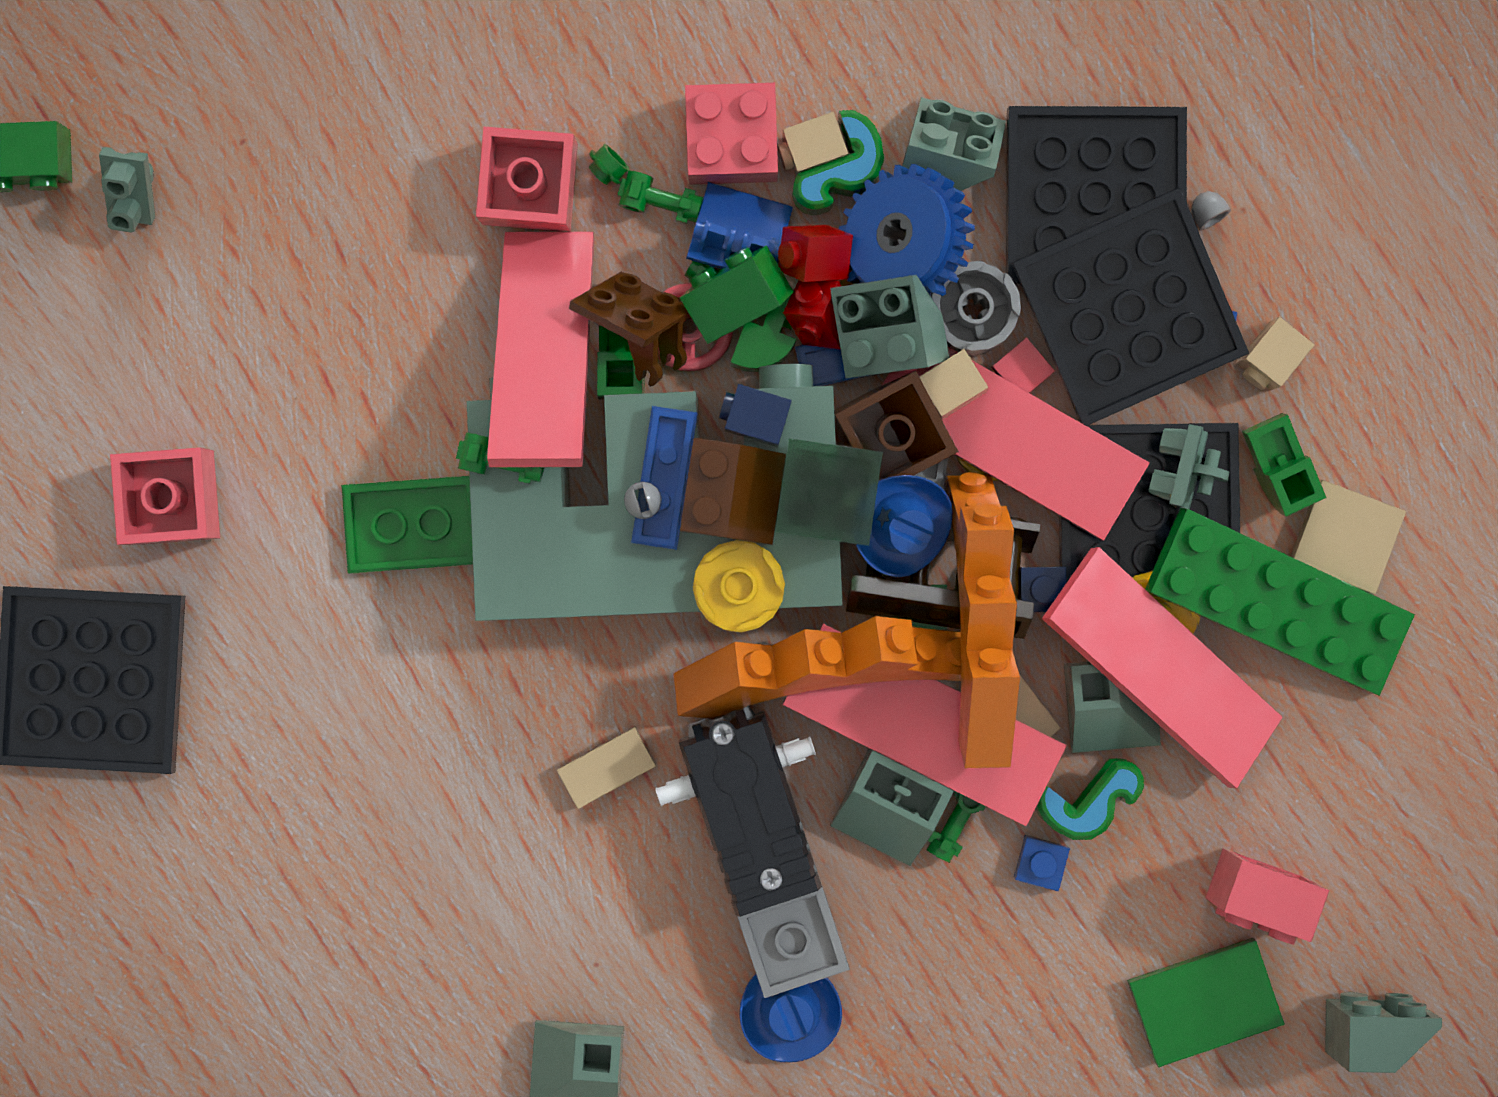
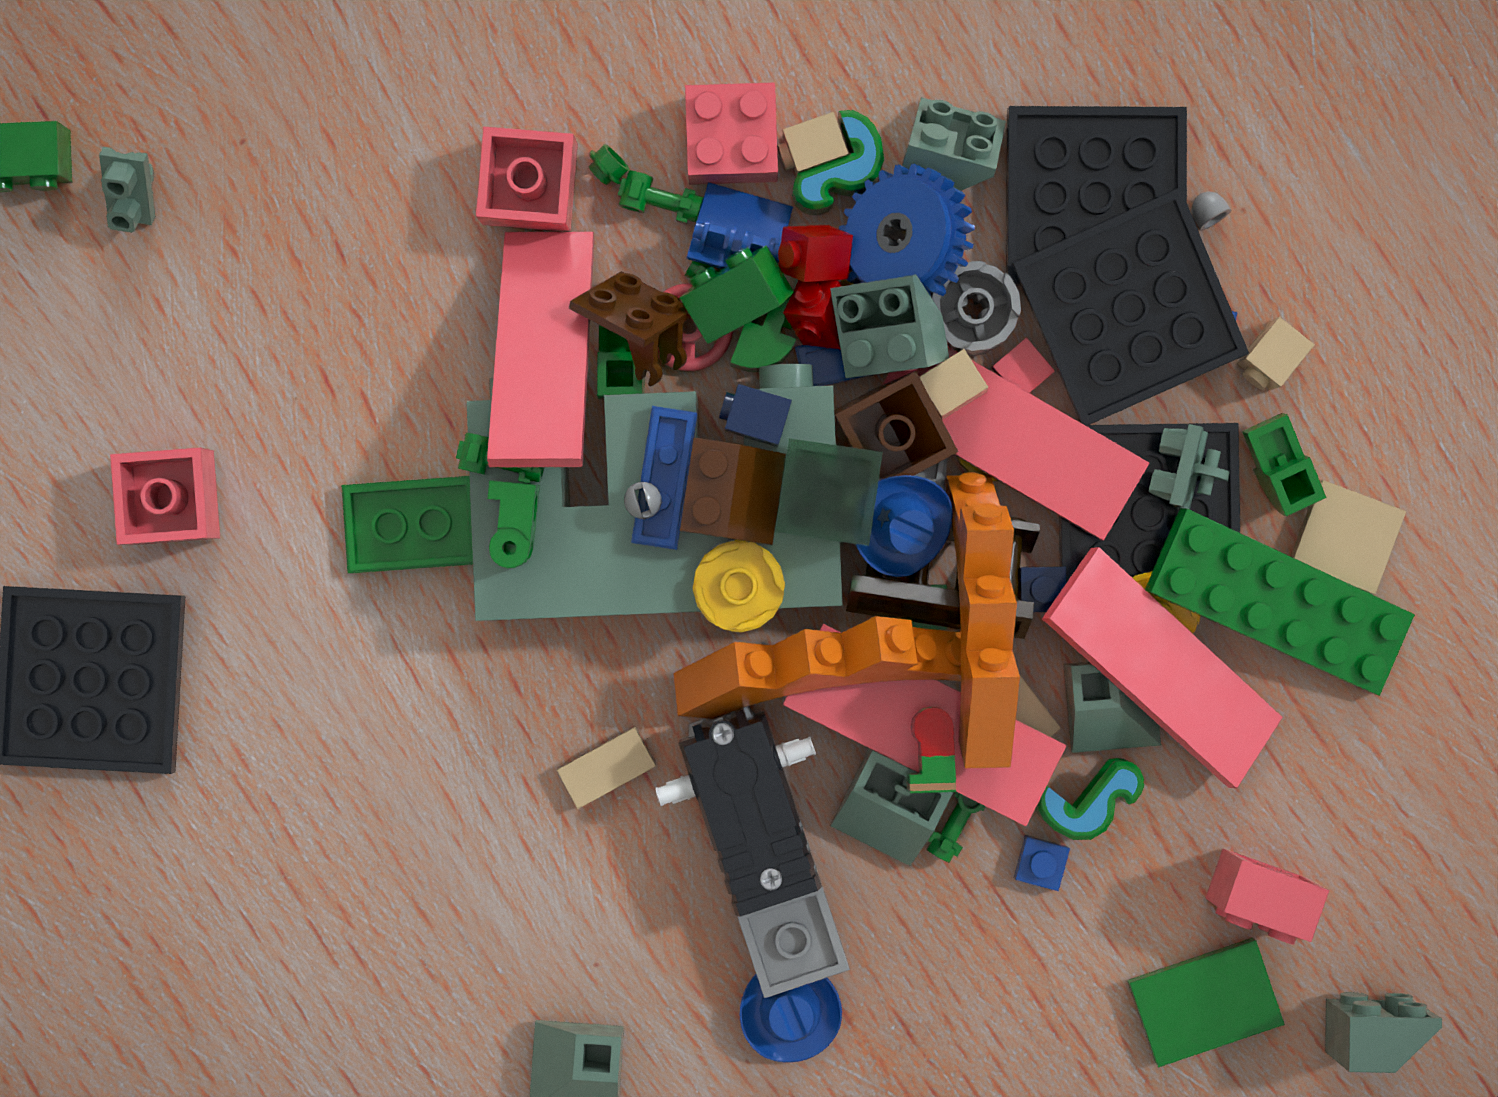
none -> green leg [487,480,540,568]
none -> leg [906,707,956,793]

